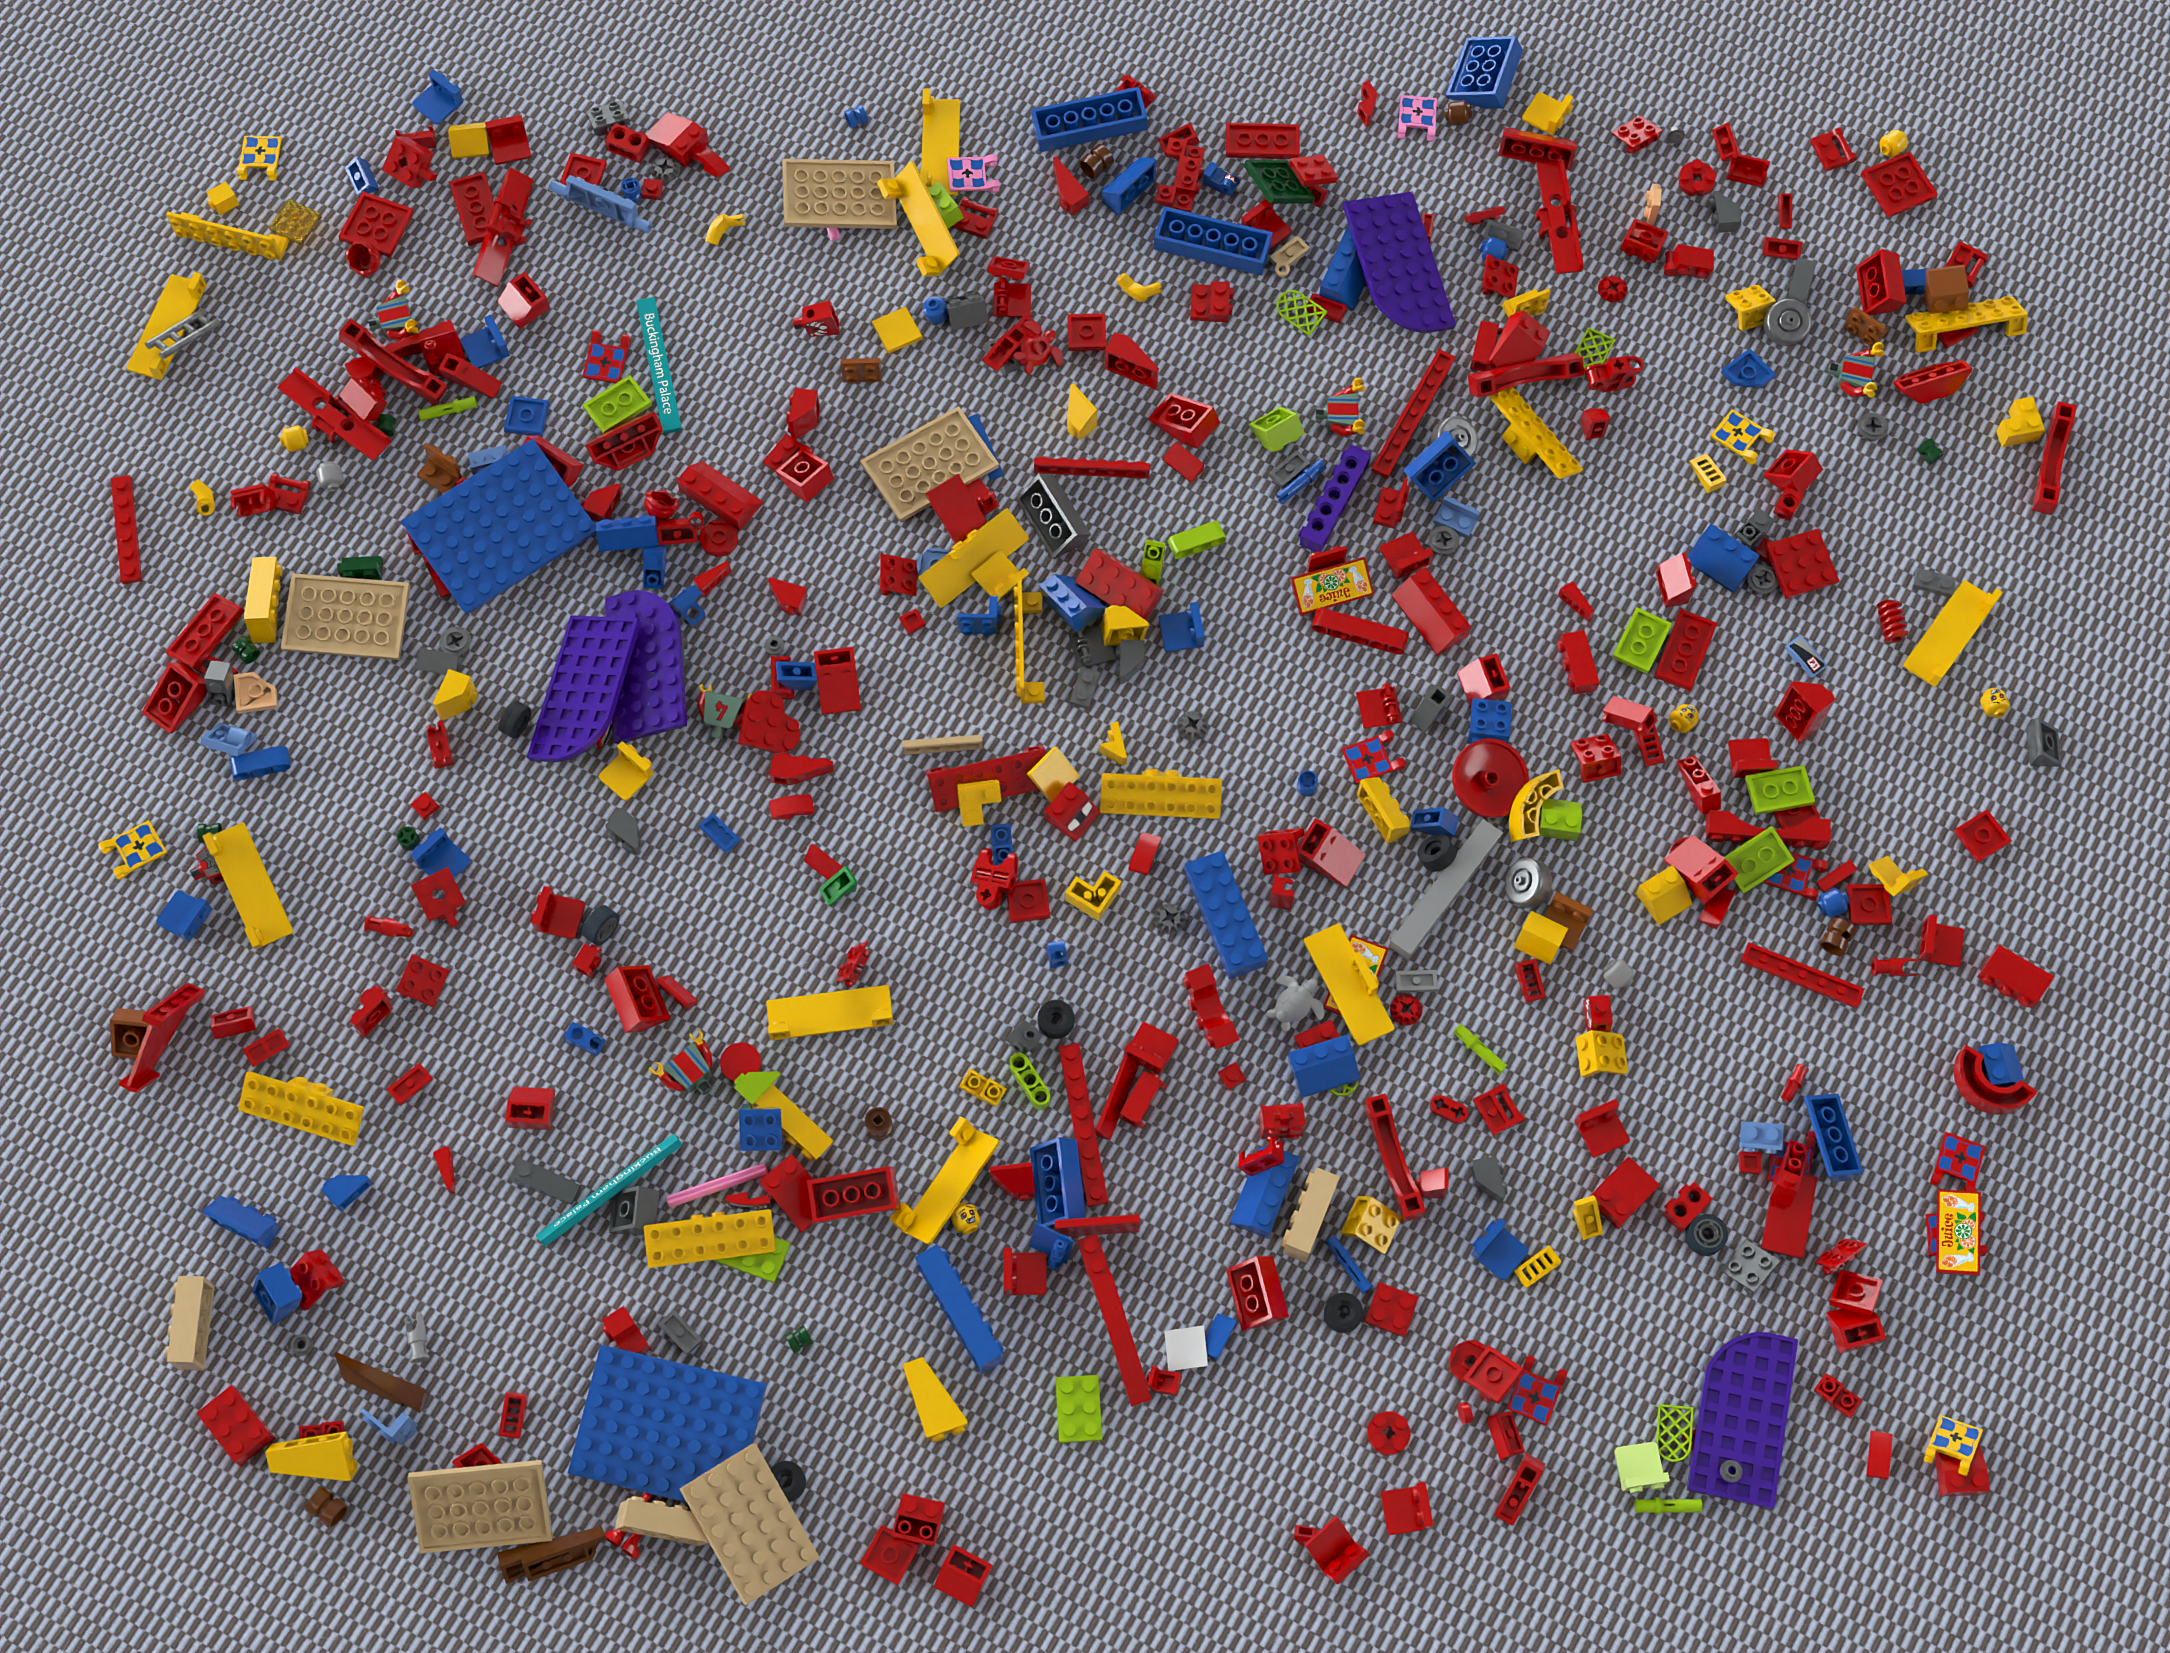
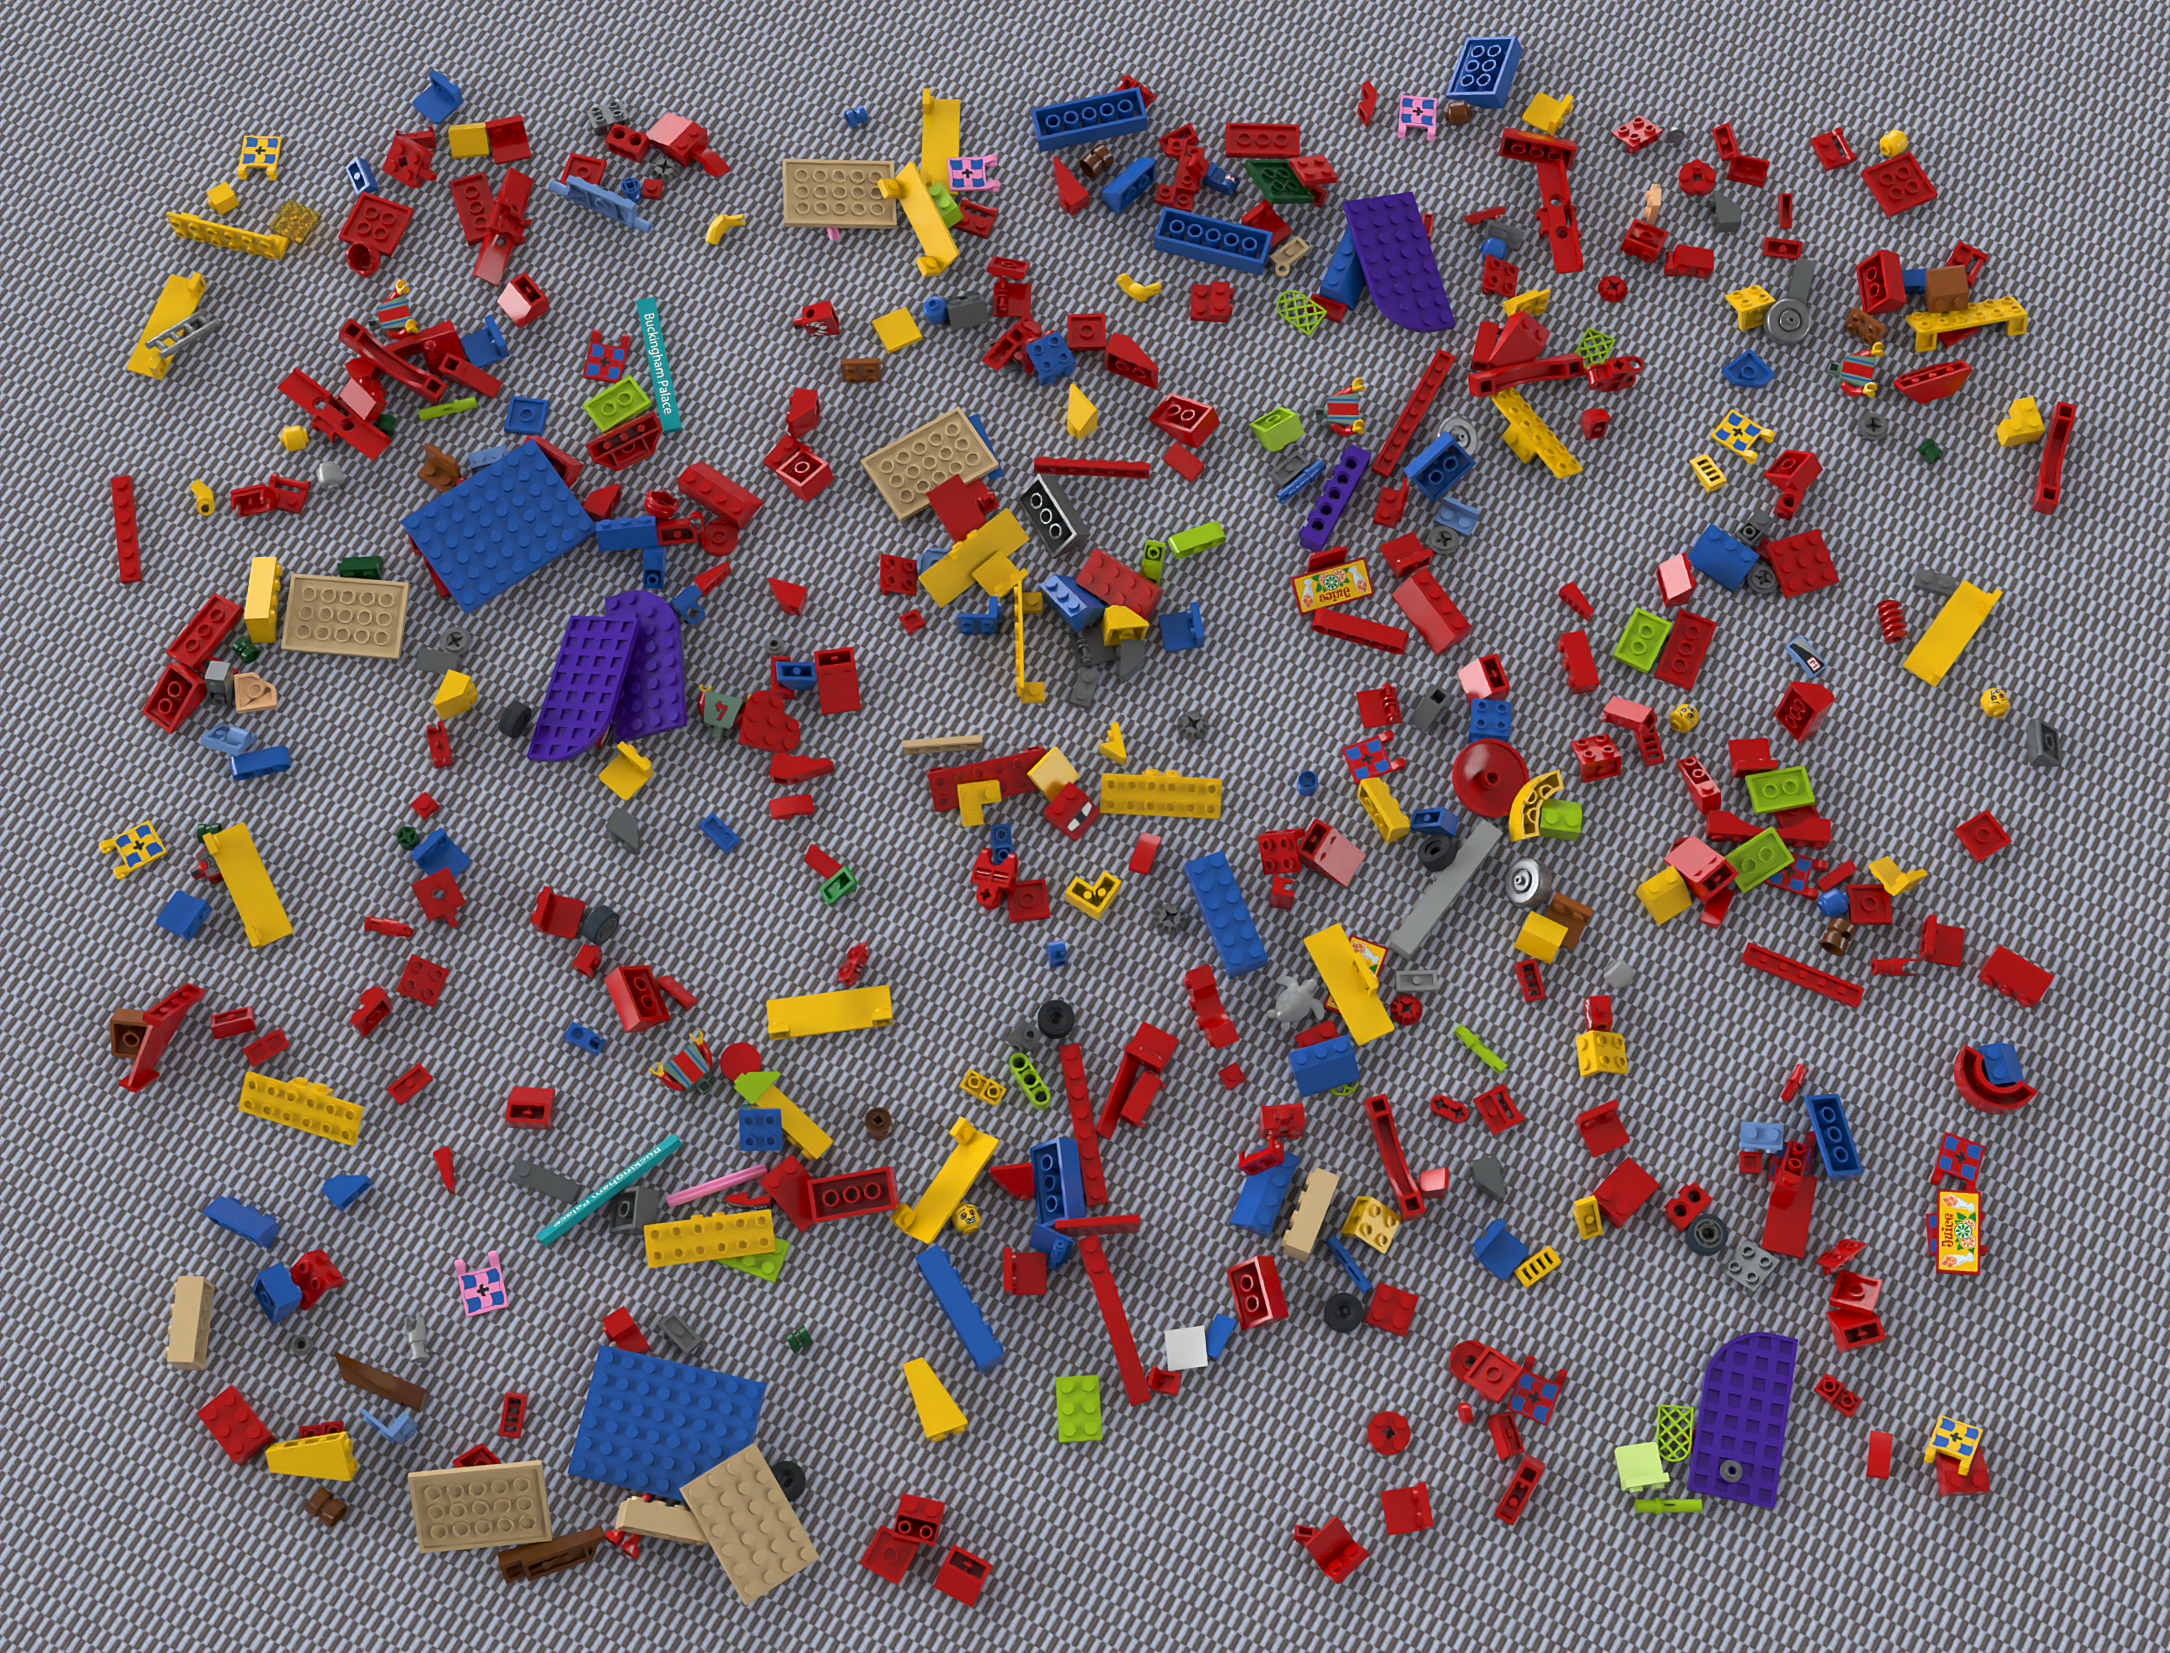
none -> bright pink flag [454,1250,509,1317]
none -> blue bracket [1026,331,1076,386]
none -> red plate [1187,152,1210,179]

